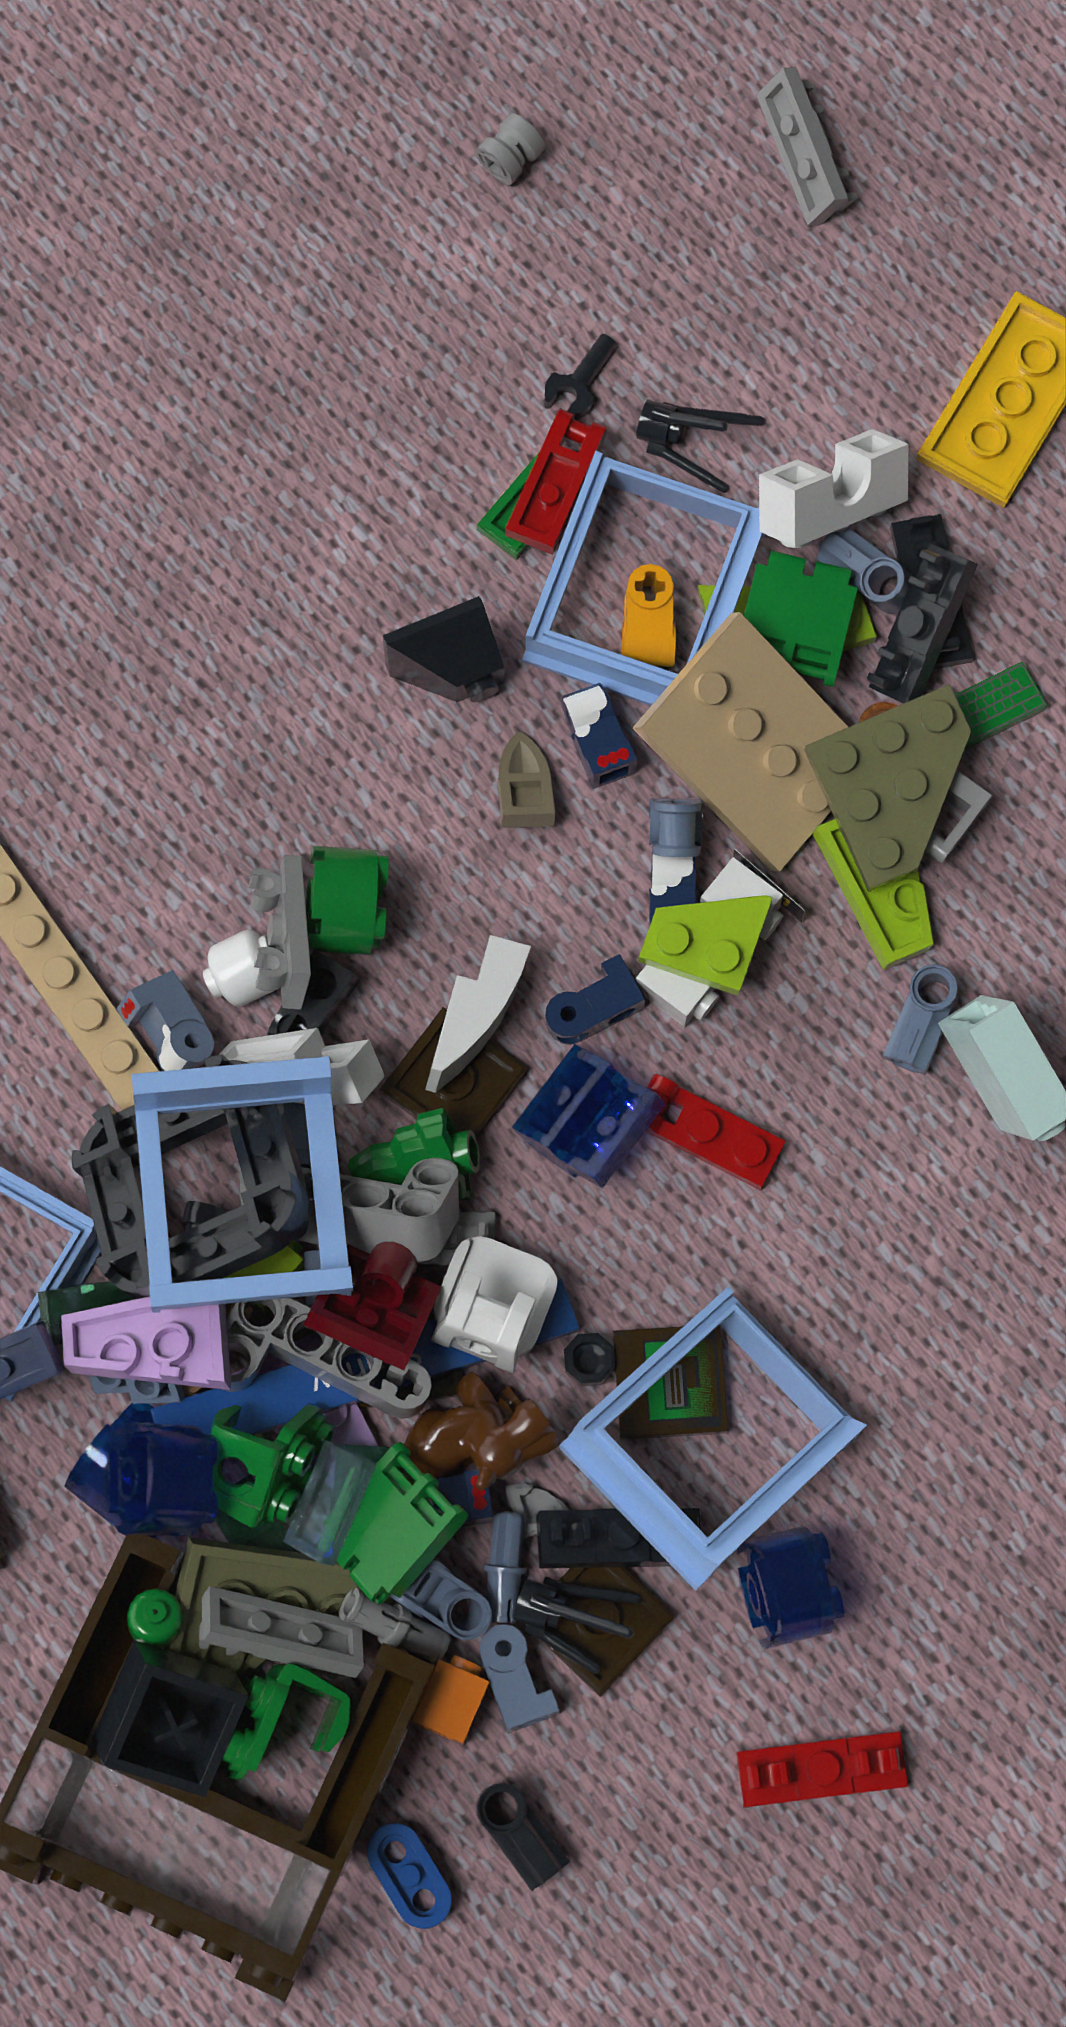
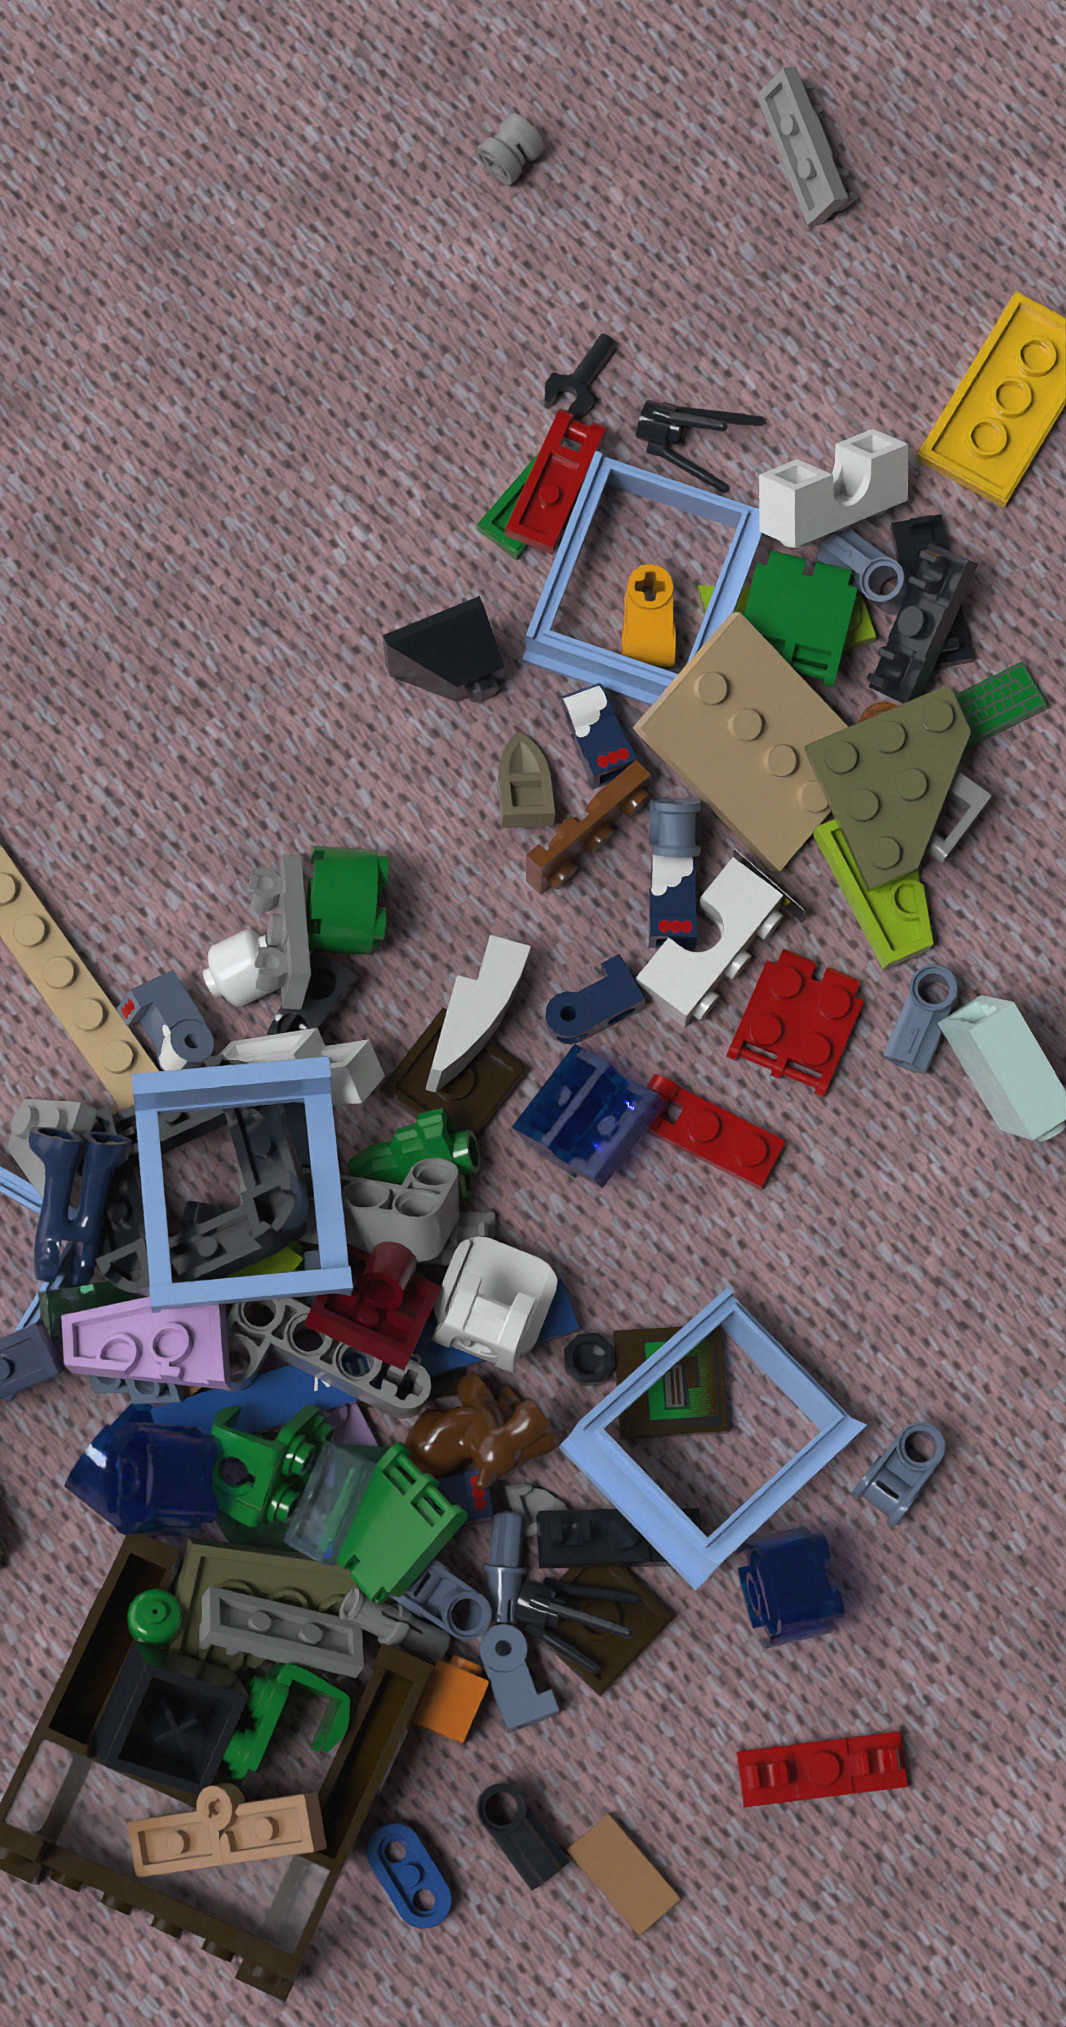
lime wing [638,895,773,996] -> none
none -> light grey wing [7,1098,98,1199]
none -> dark blue piece [28,1127,132,1285]
none -> medium nougat hinge [127,1783,327,1878]
none -> dark orange wing [526,760,651,895]
none -> medium nougat tile [566,1814,681,1936]
none -> red plate [726,949,864,1098]
none -> sand blue piece [850,1422,945,1527]

